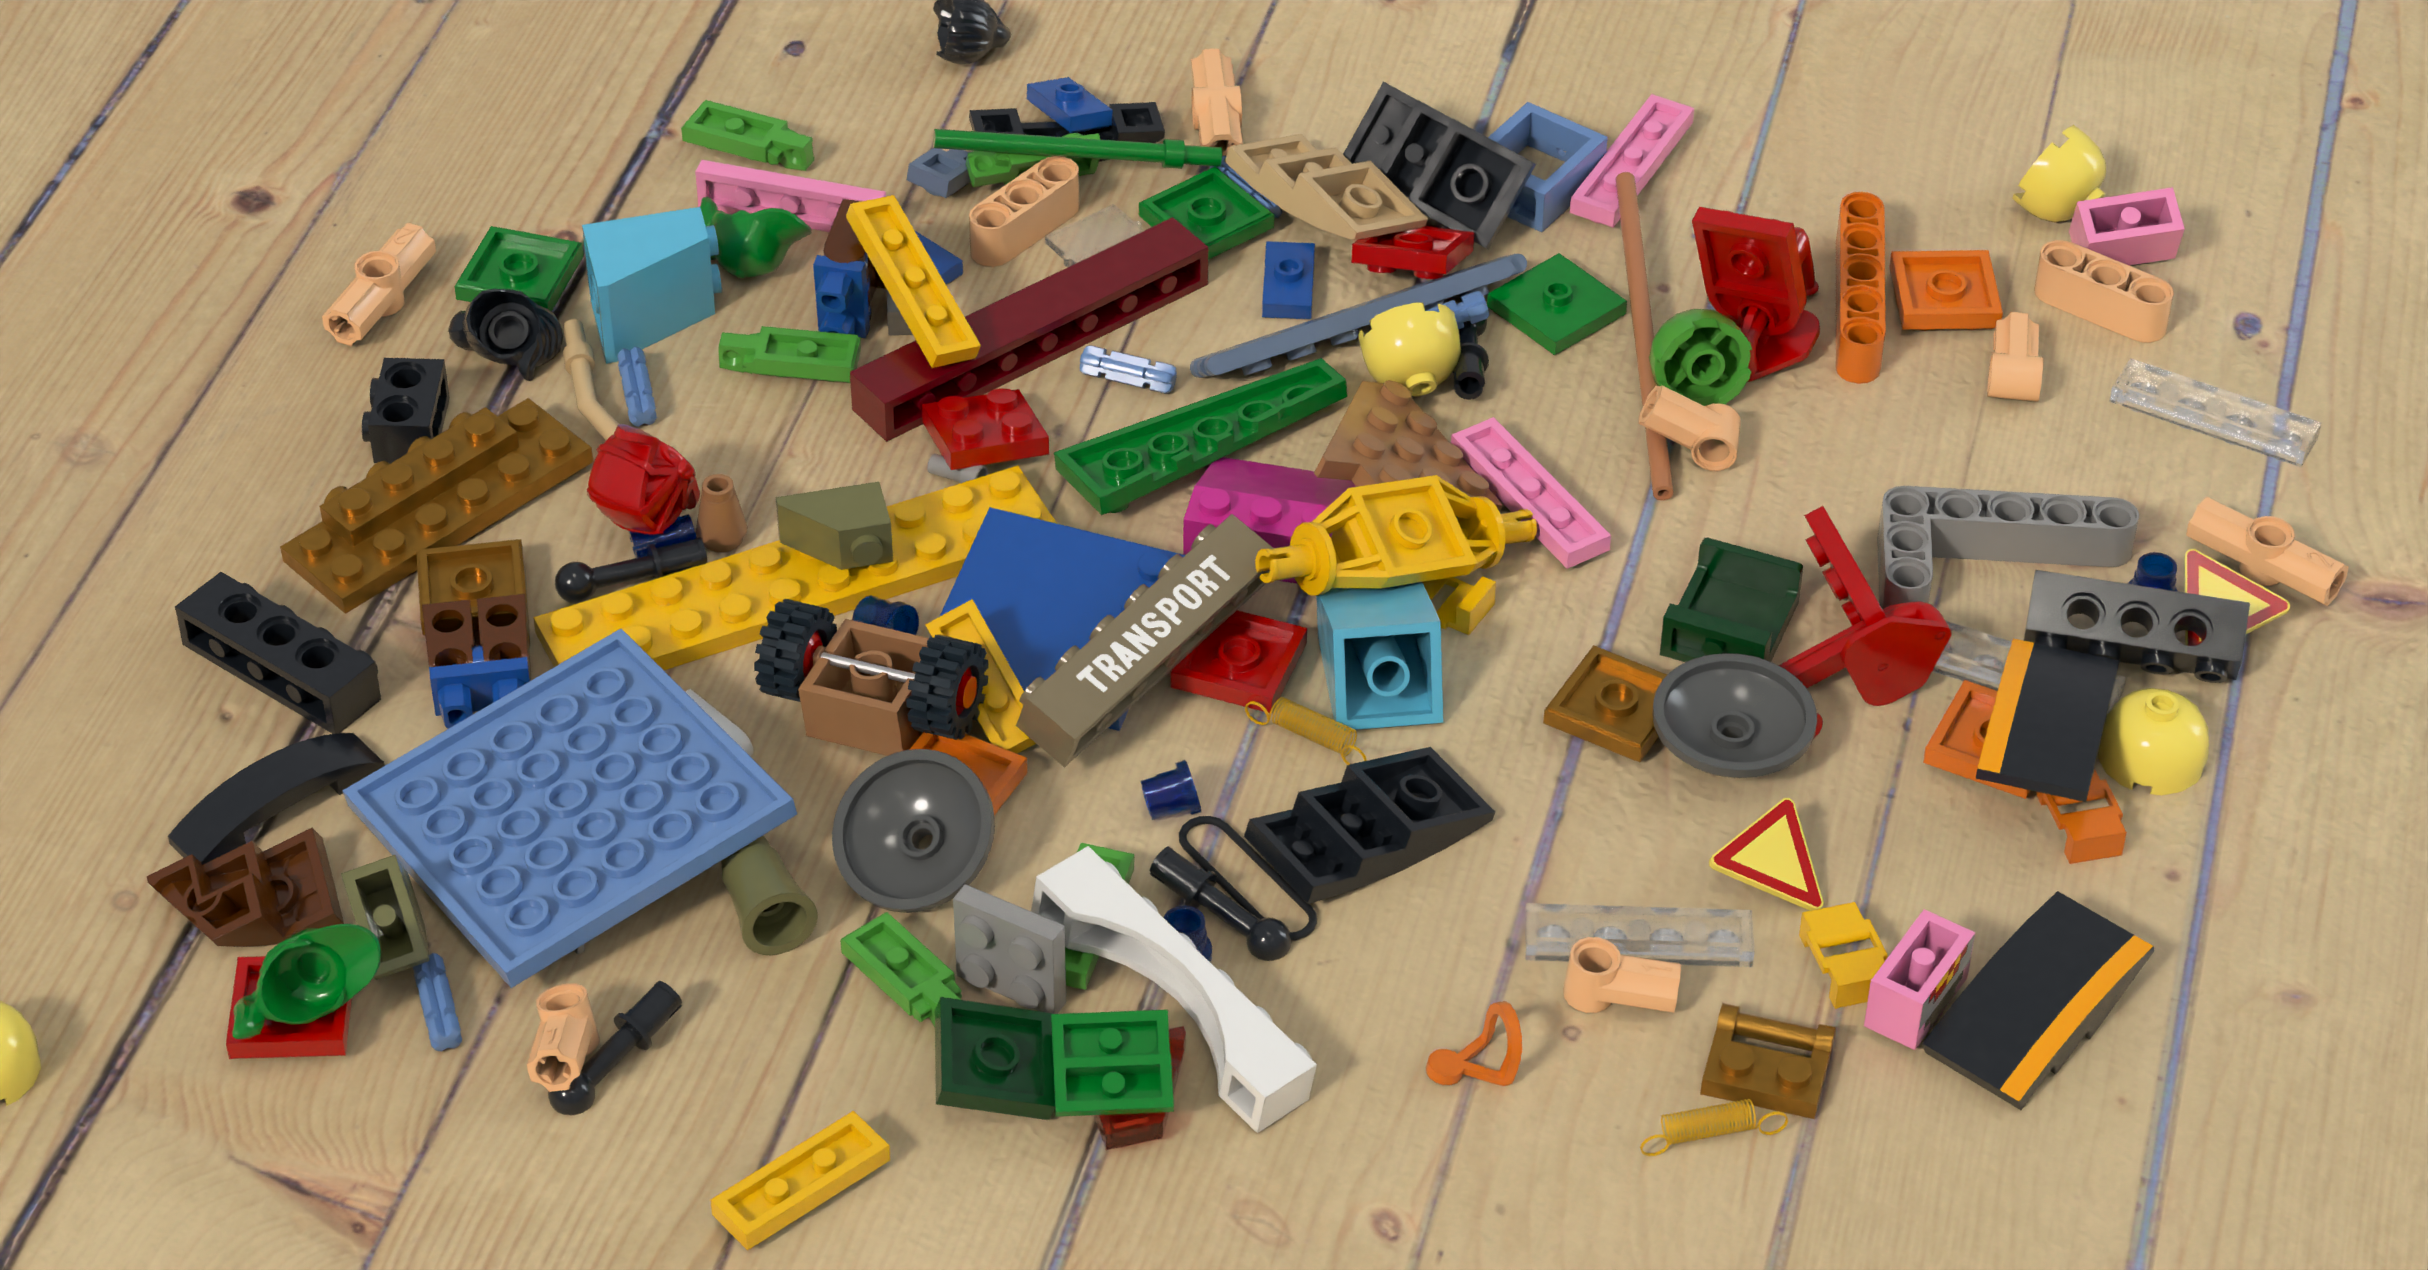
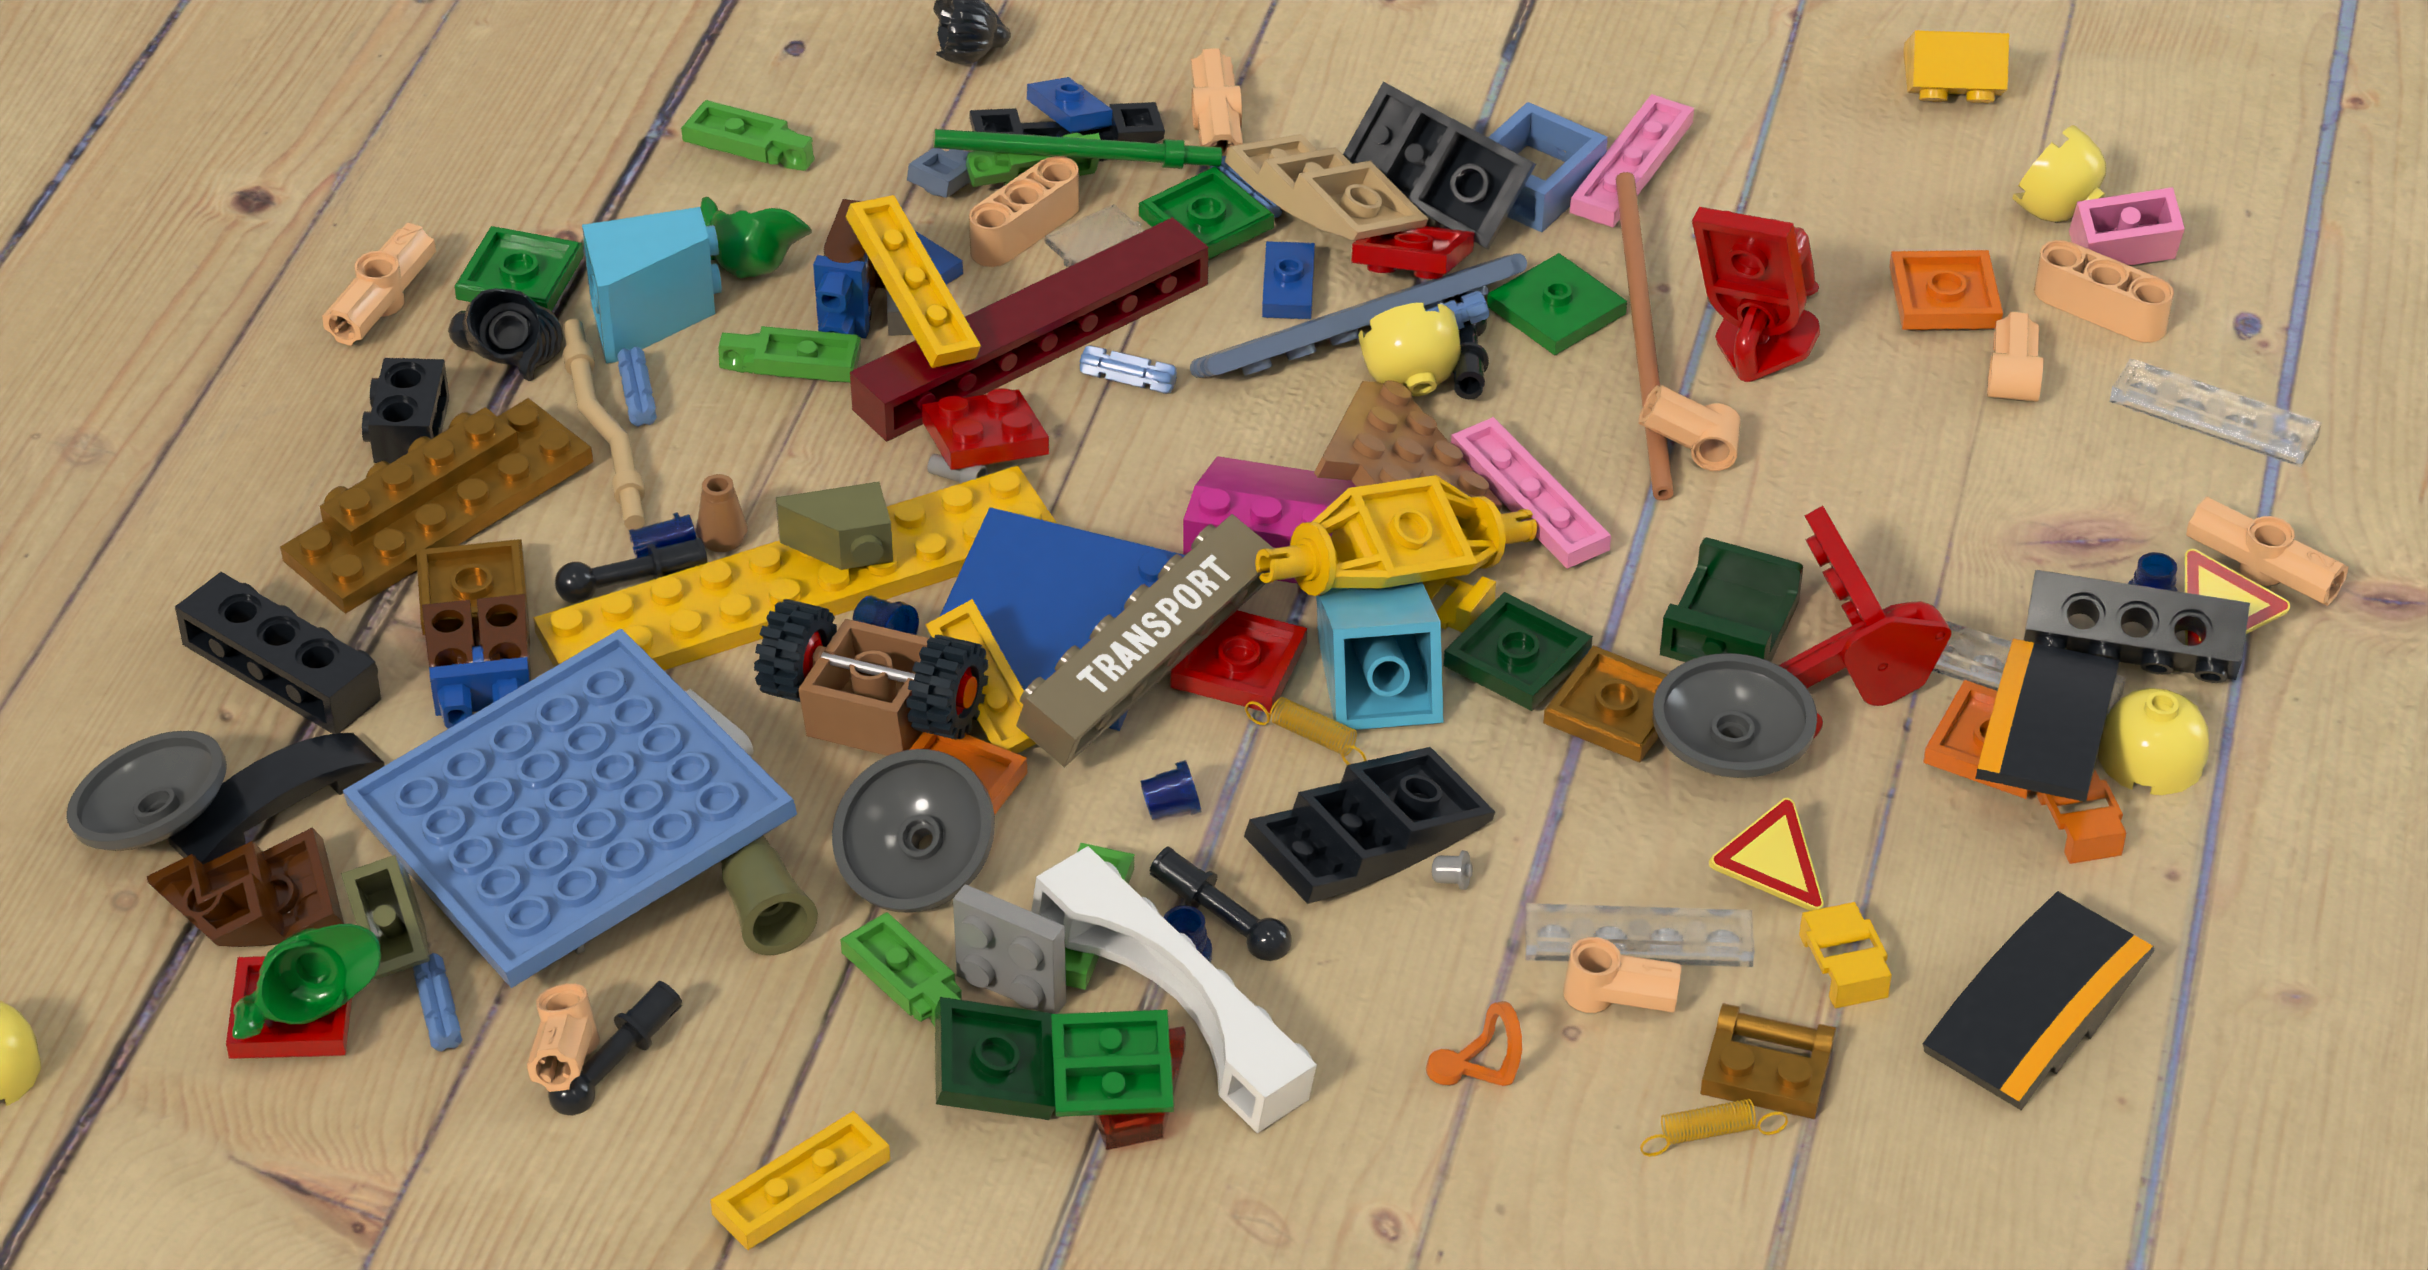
red piece [587,424,700,535] -> none
bright pink plate [695,160,886,232] -> none
green wing [1054,358,1347,515] -> none
black piece [1179,816,1317,941] -> none
bright green cylinder [1649,309,1752,406] -> none
orange beam [1836,192,1886,384] -> none
bright pink brick [1864,909,1975,1050] -> none
light grey beam [1877,486,2139,609] -> none
none -> dark grey dish [67,731,227,851]
none -> light grey piece [1432,851,1473,890]
none -> dark green plate [1443,592,1593,711]
none -> yellow slope [1903,30,2009,103]

